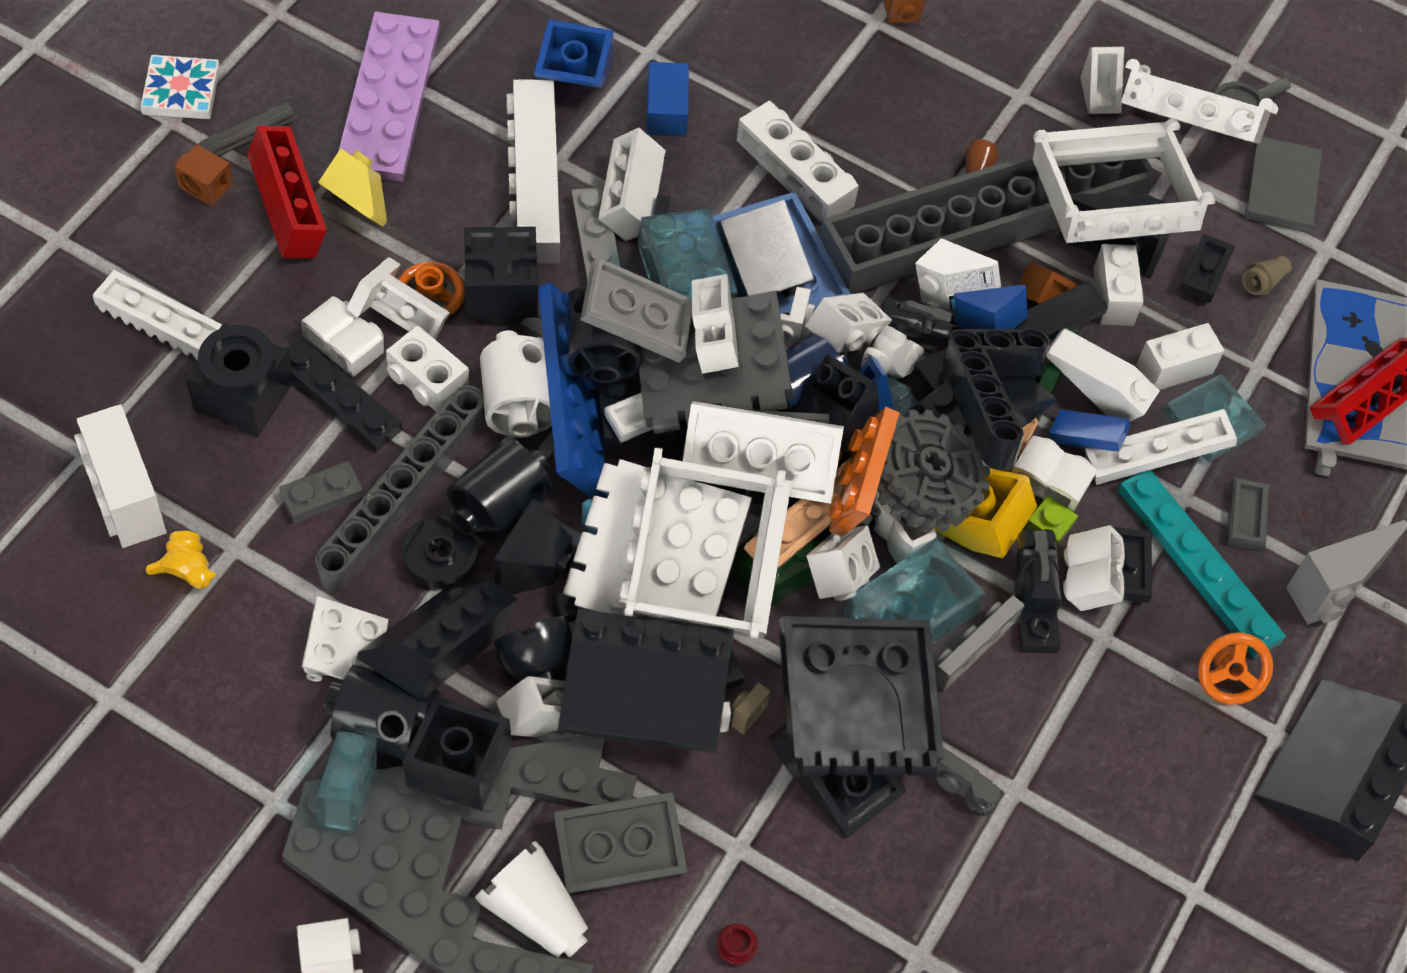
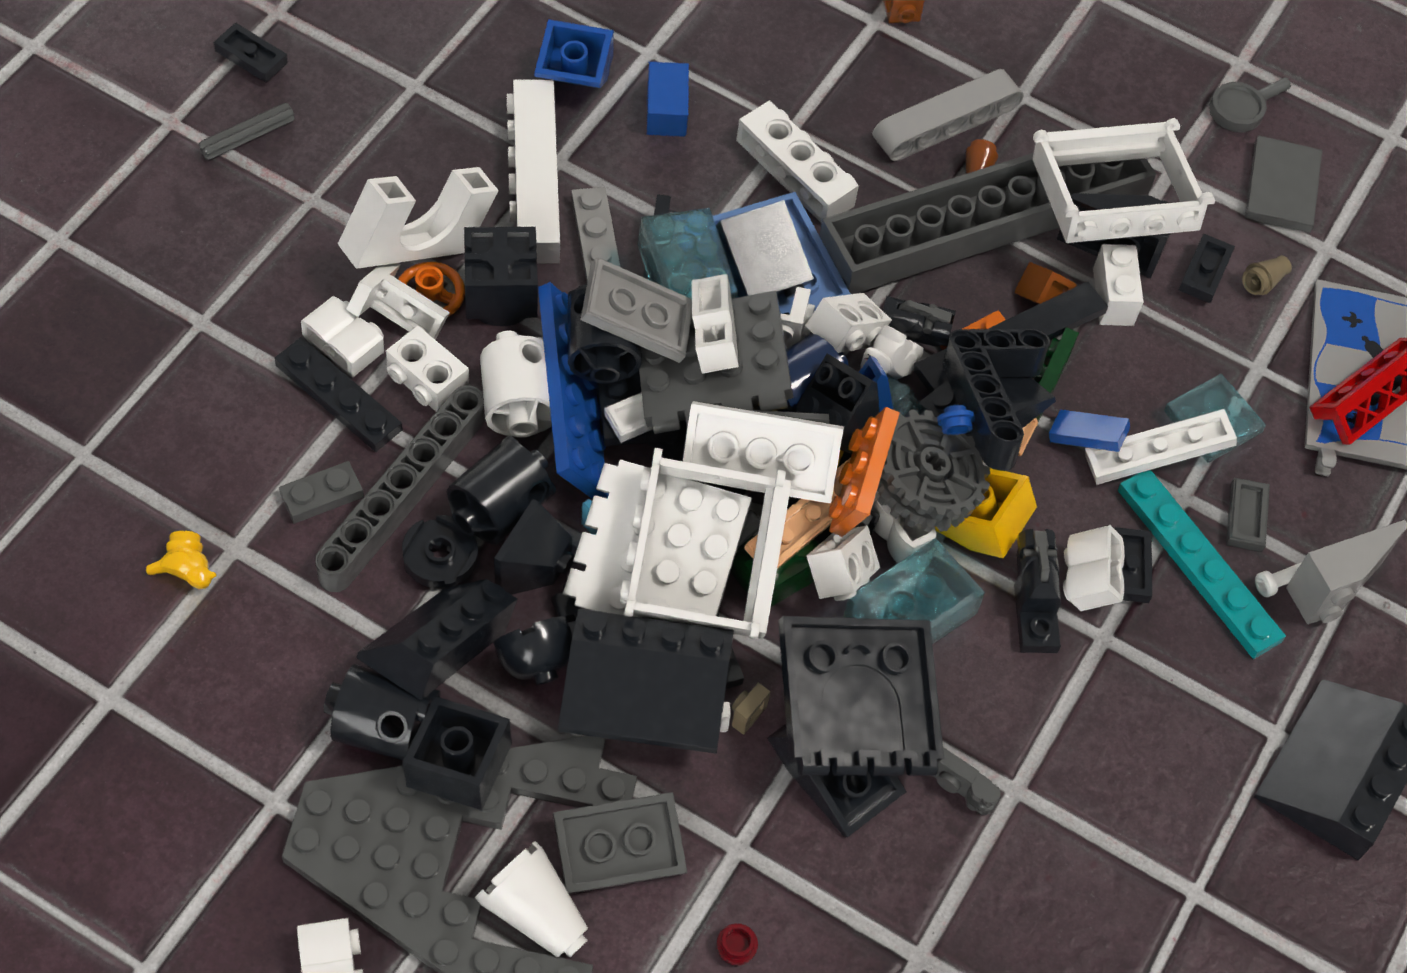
white brick [74,404,166,548] -> none
white gear [93,270,222,361] -> none
tile [140,55,220,119] -> none
dark orange brick [174,144,234,207] -> none
black piece [186,323,294,437] -> none
red brick [247,126,327,258] -> none
white hinge [302,596,389,682] -> none
clear light blue brick [316,731,377,831] -> none
light yellow slope [318,148,387,227] -> none
lavender plate [338,12,440,183] -> none
white slope [496,676,565,737] -> none
white brick [598,127,666,241] -> none
white slope [915,238,1001,327] -> none
light grey plate [934,595,1024,692] -> none
blue slope [954,284,1028,329] -> none
white brick [1011,435,1097,512] -> none
lime plate [1026,496,1078,545] -> none
white slope [1046,328,1160,421] -> none
white slope [1080,47,1124,114] -> none
white window [1121,59,1278,145] -> none
white brick [1136,323,1225,390] -> none
orange piece [1198,632,1273,705] -> none
none -> black plate [213,22,288,83]
none -> white arch [338,167,499,269]
none -> light grey beam [872,69,1024,161]
none -> blue plate [937,405,975,435]
none -> white piece [1255,562,1302,597]

